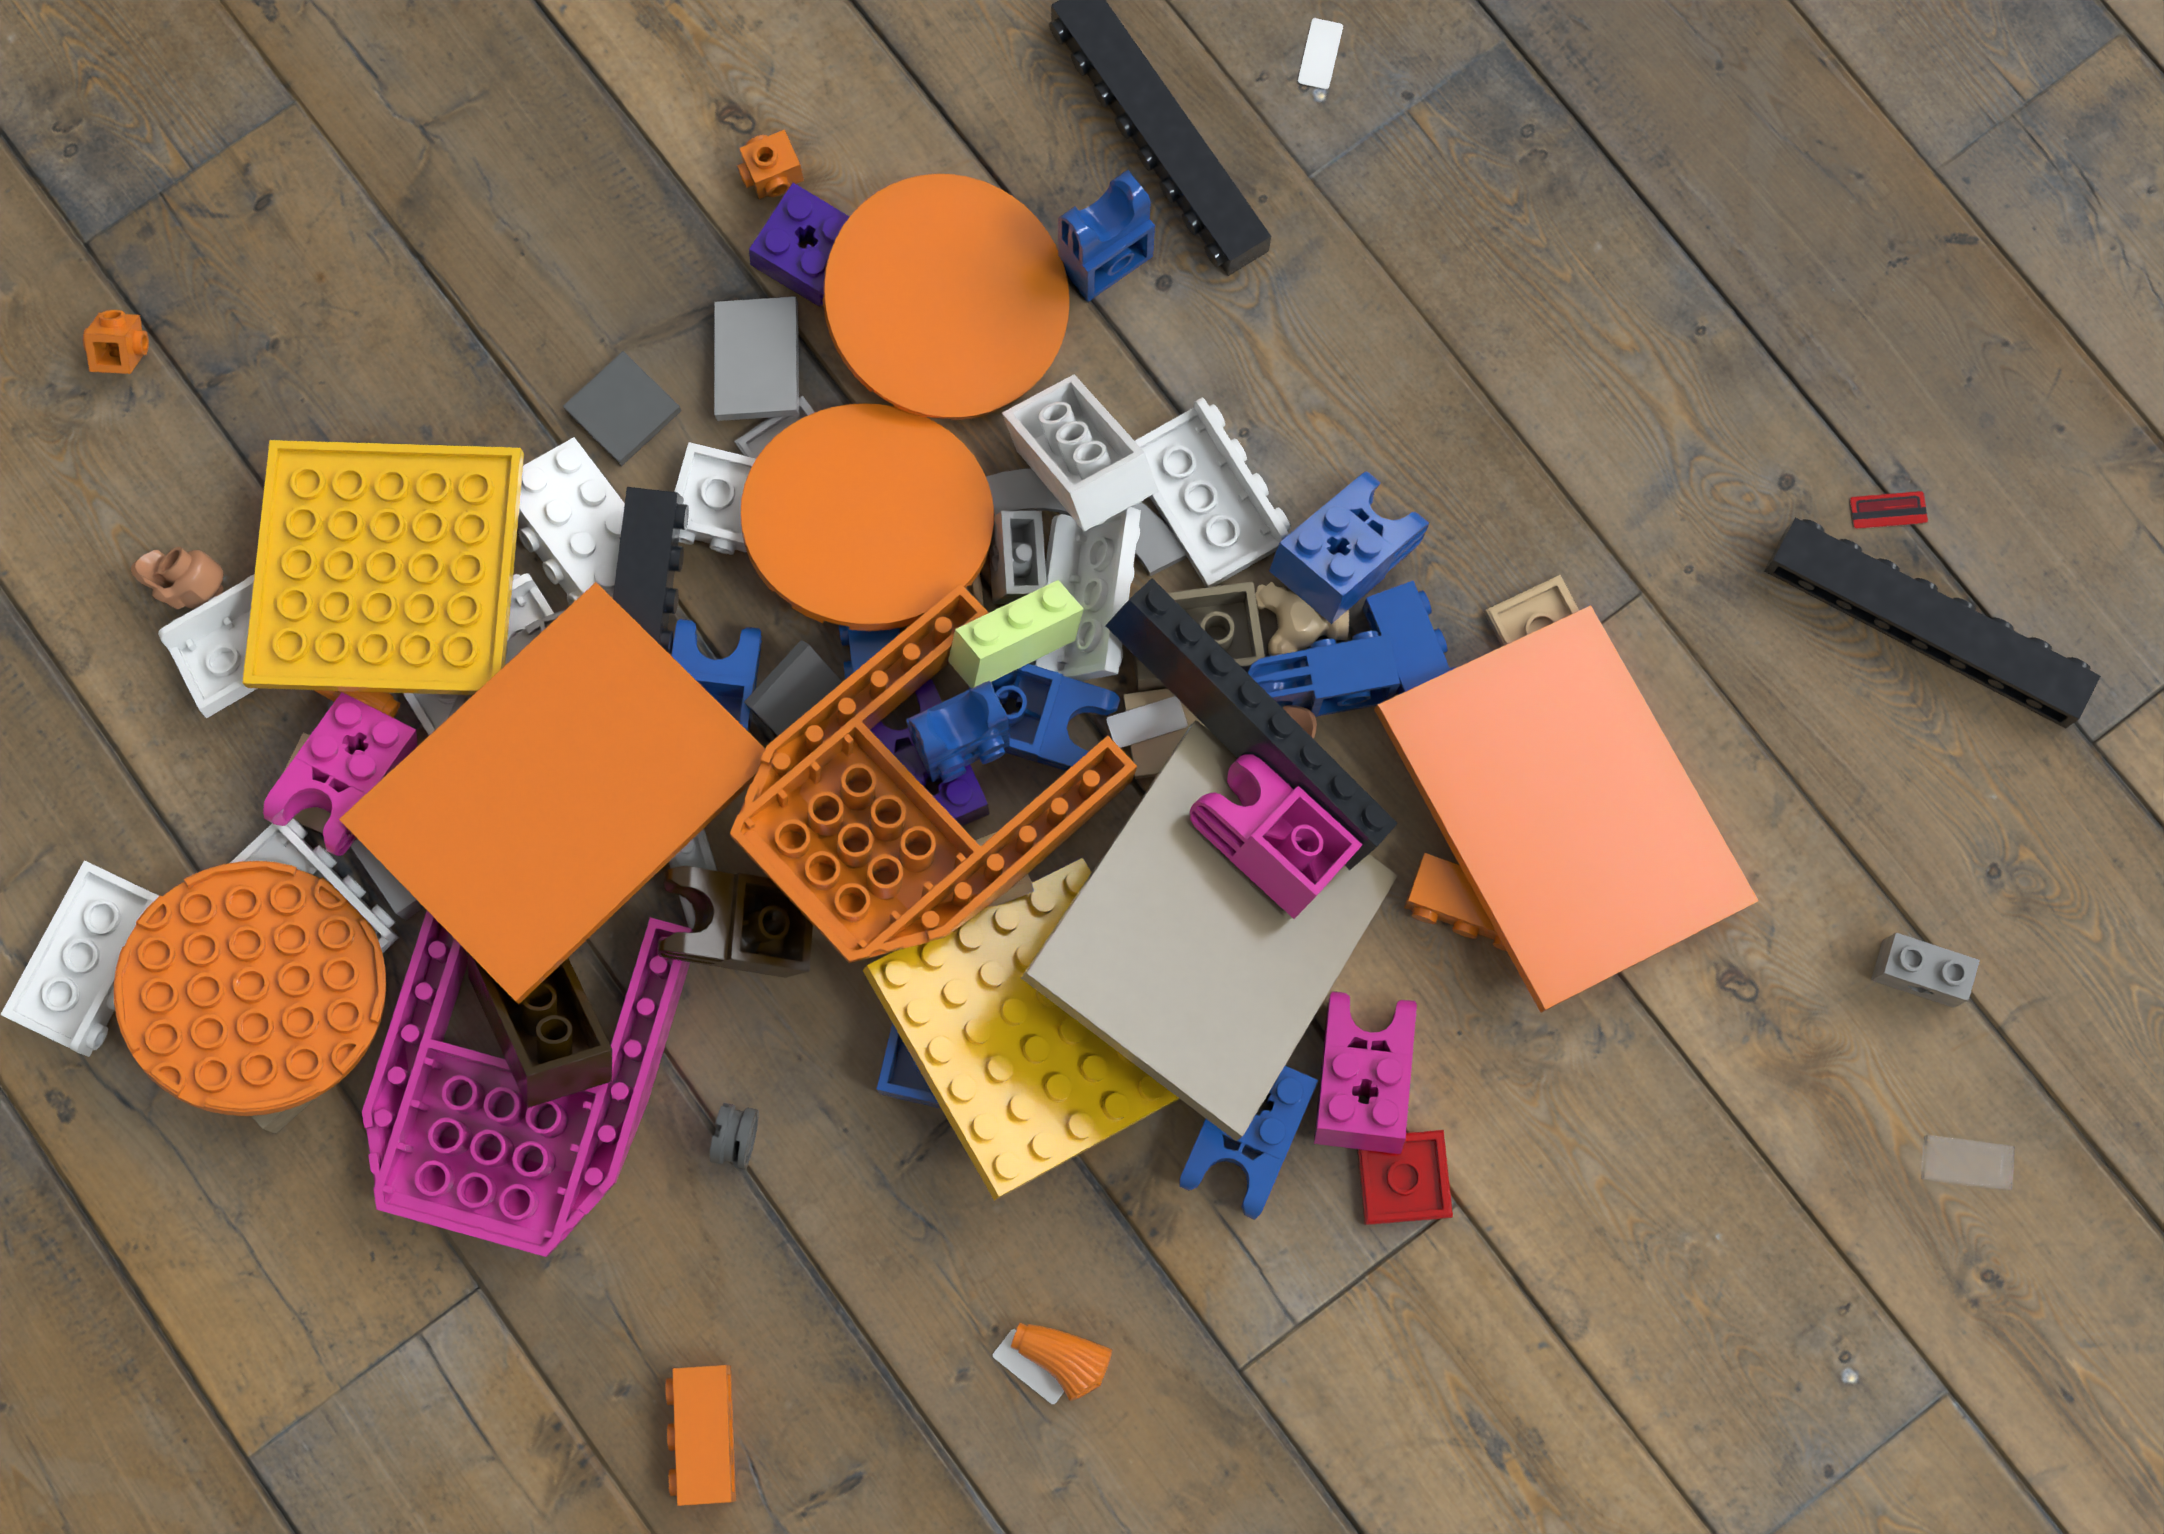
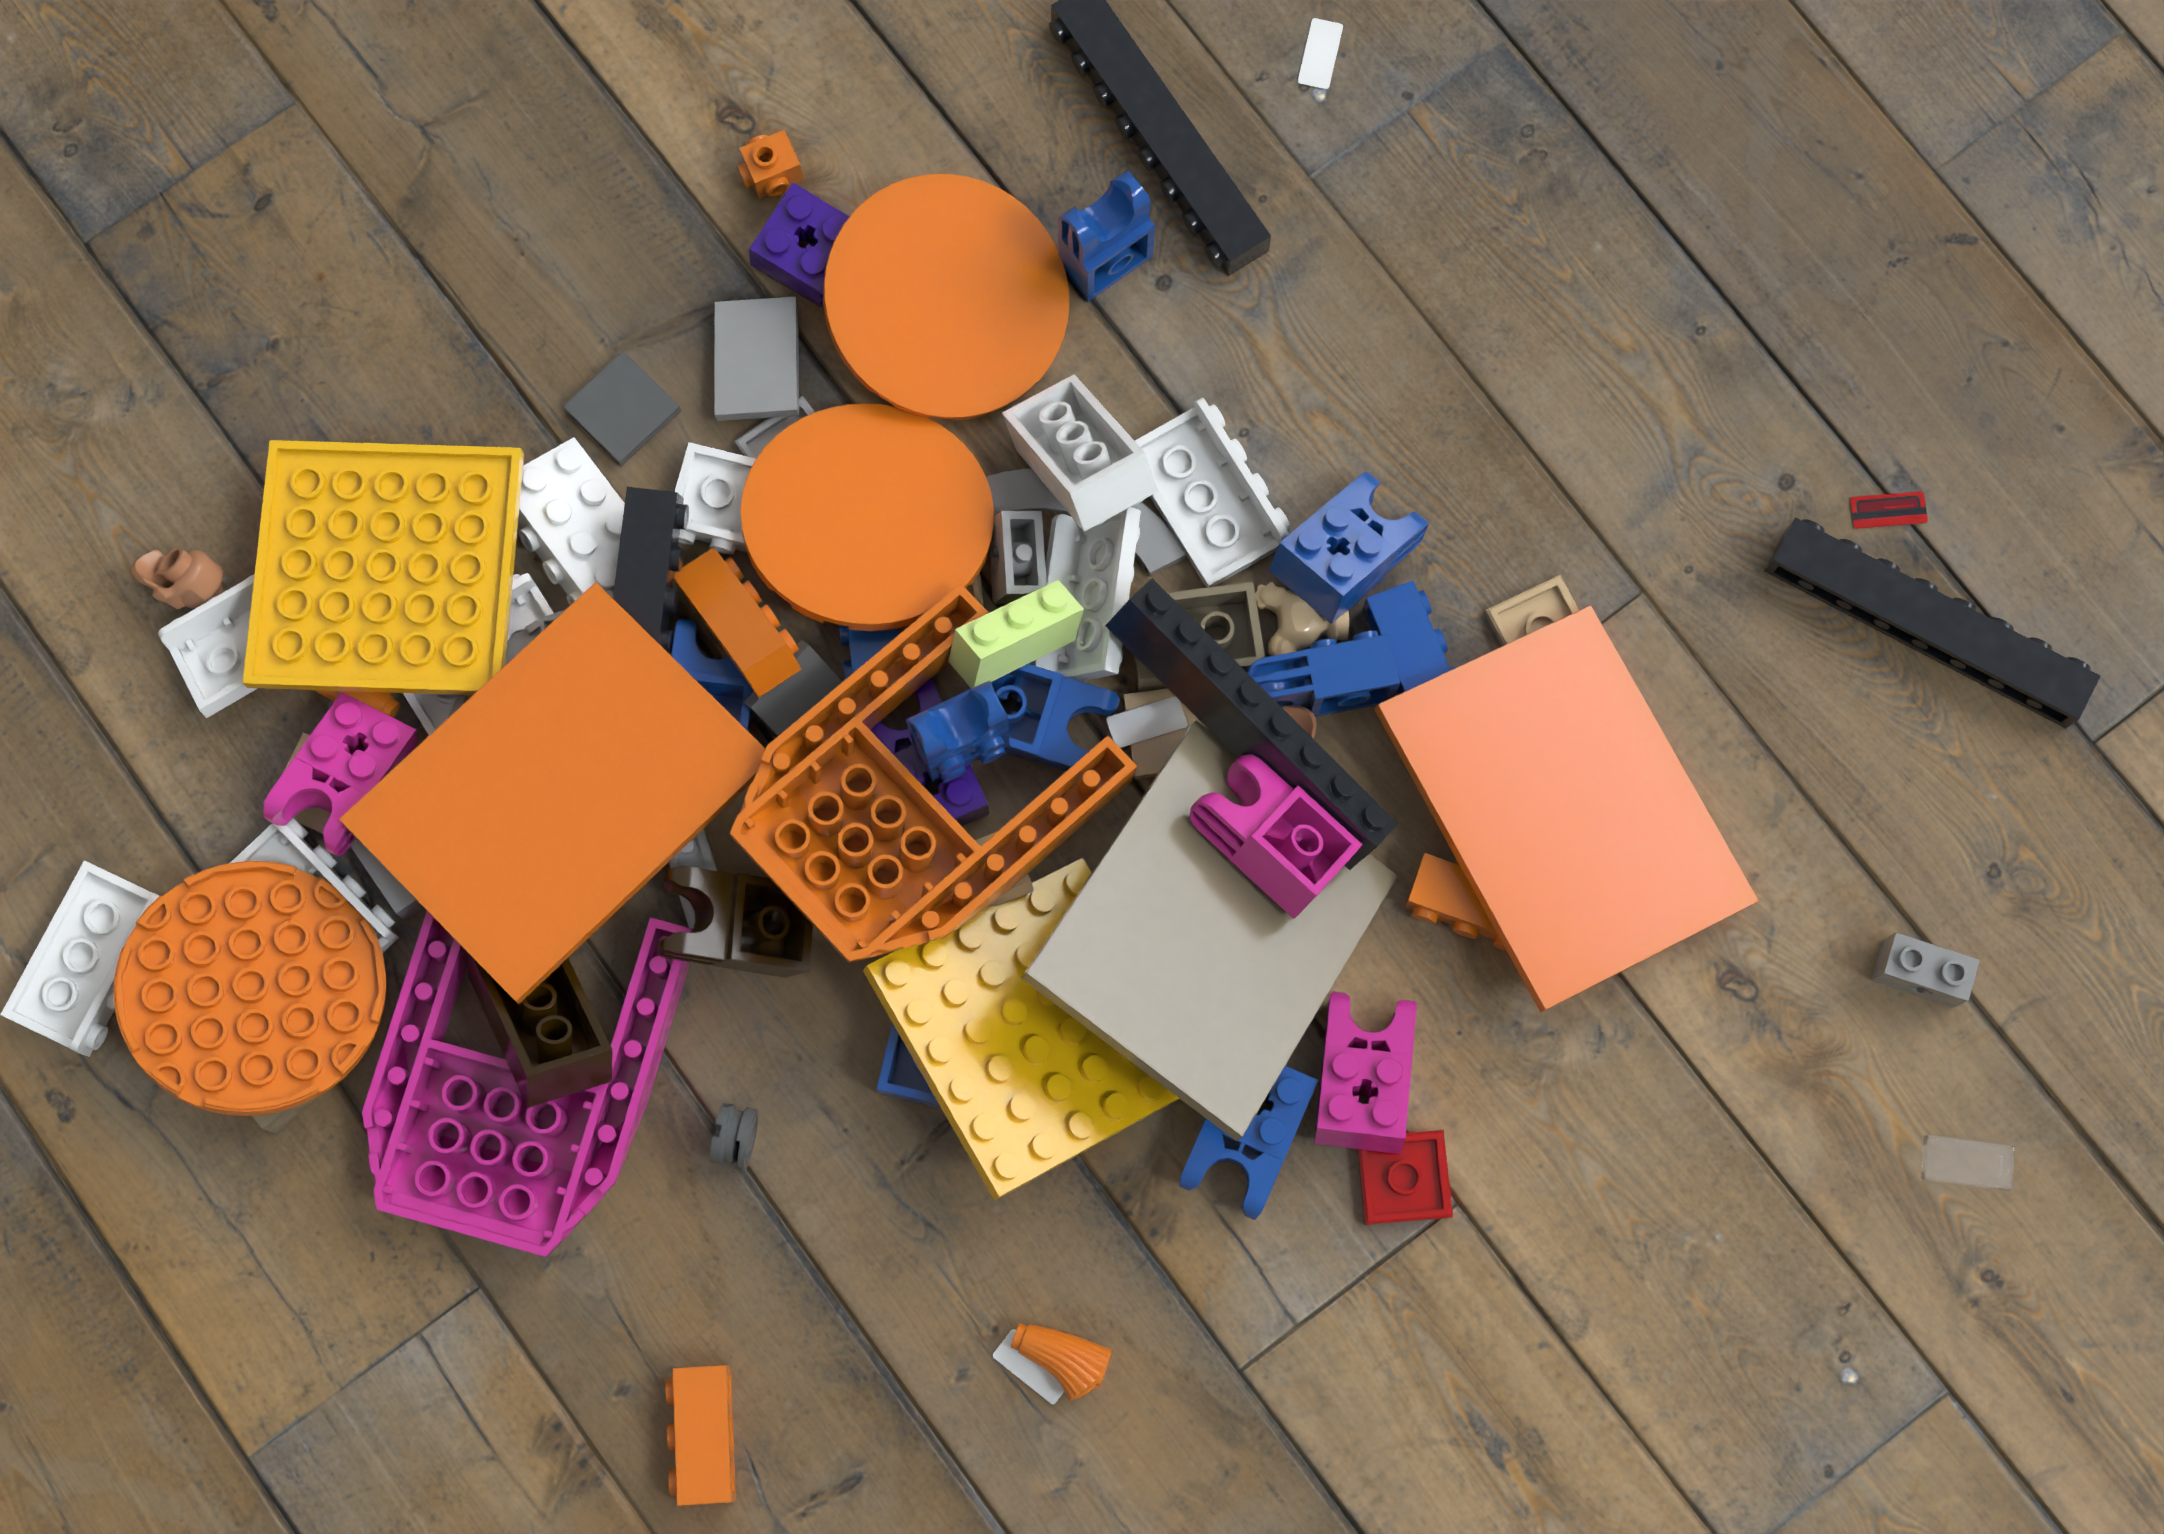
orange brick [83,310,149,374] -> none
none -> orange brick [674,547,802,698]

